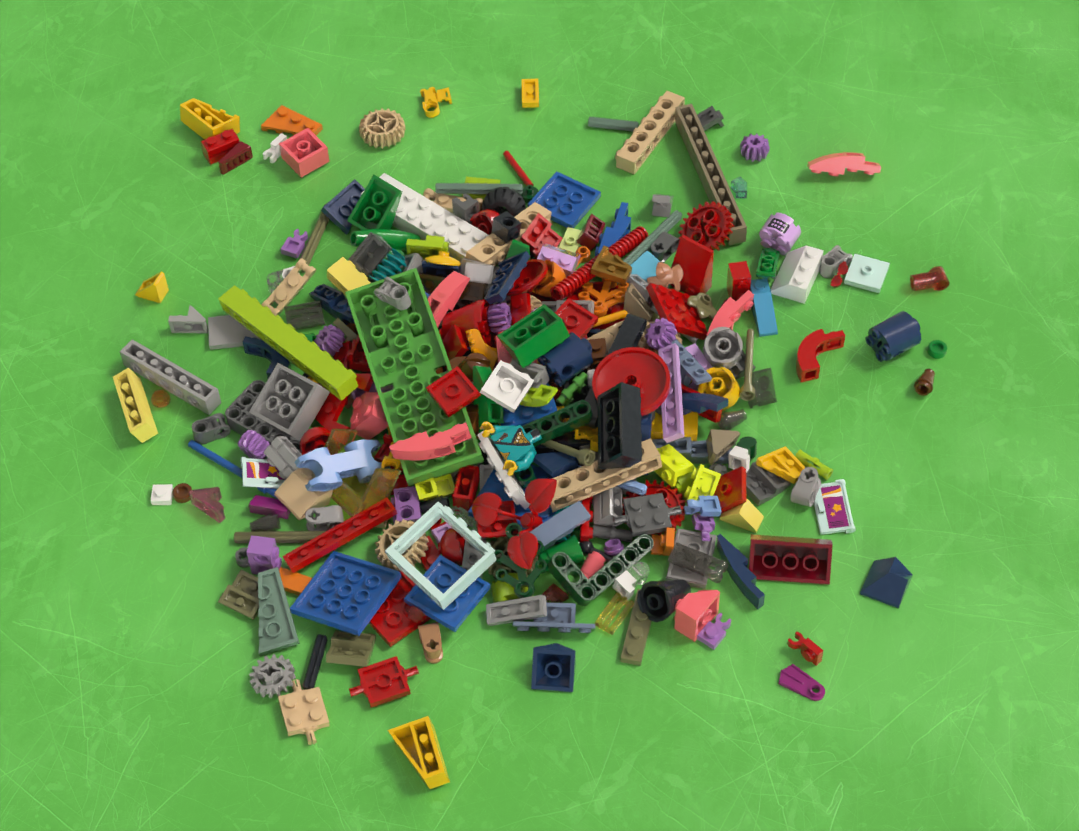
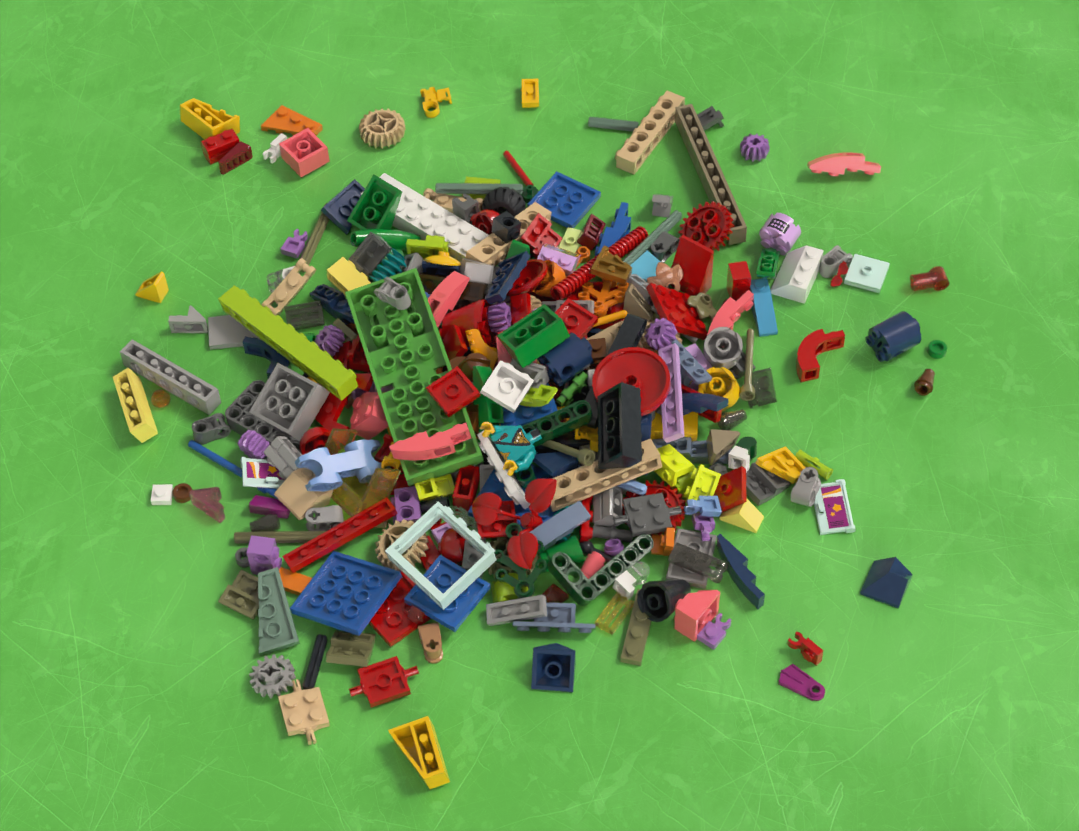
clear light blue piece [731,177,747,198] -> none
dark red slope [749,534,833,585] -> none

